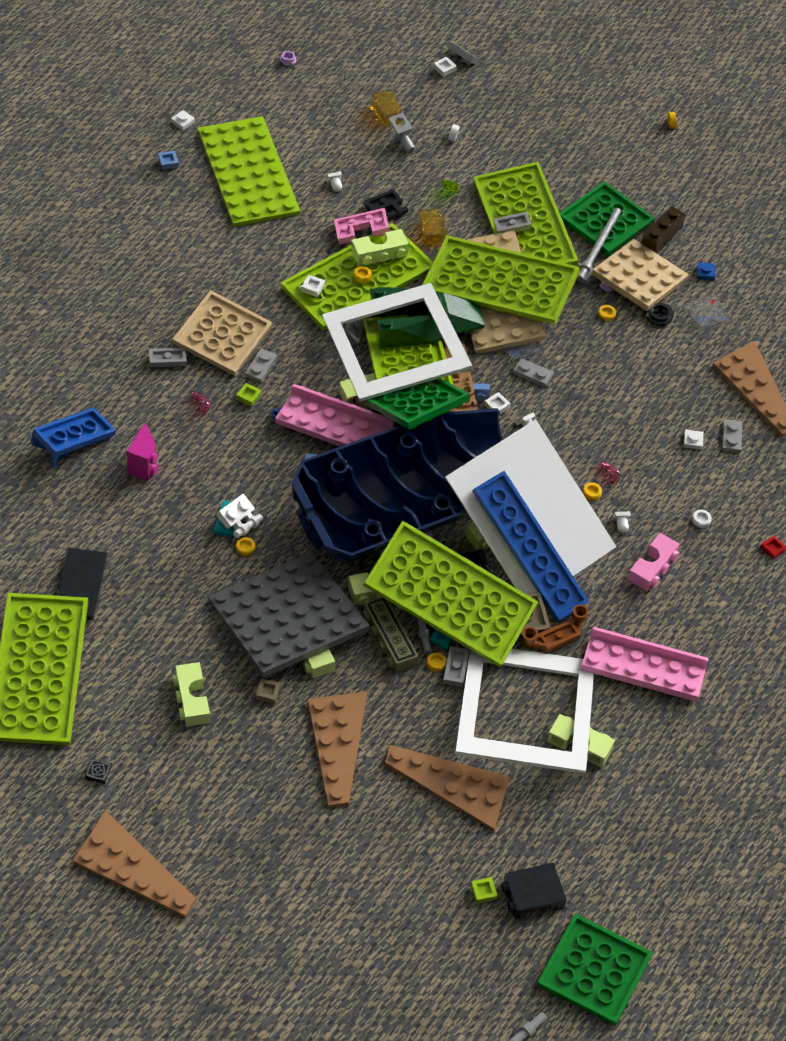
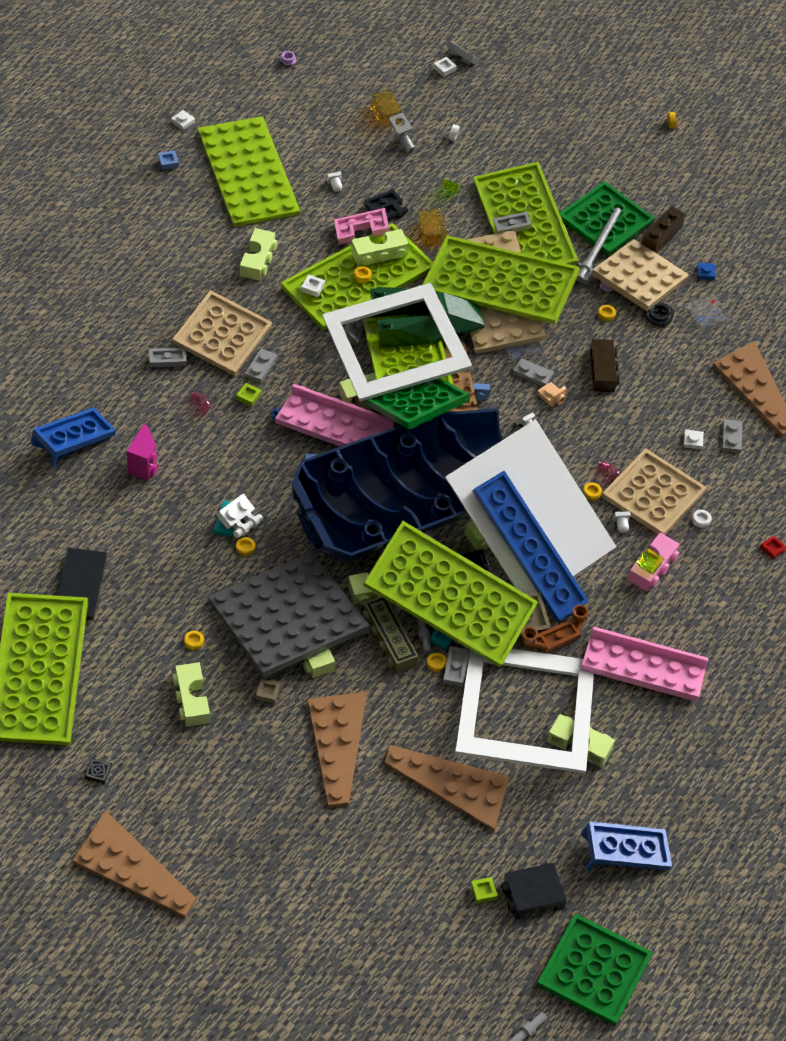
white plate [484,392,511,415] -> none
none -> yellow tile [184,631,204,650]
none -> yellowish green arch [240,228,277,281]
none -> light nougat bracket [537,382,567,407]
none -> plate [581,821,672,871]
none -> dark brown brick [590,339,620,392]
none -> tan plate [602,448,707,535]
none -> clear neon green plate [637,548,664,575]

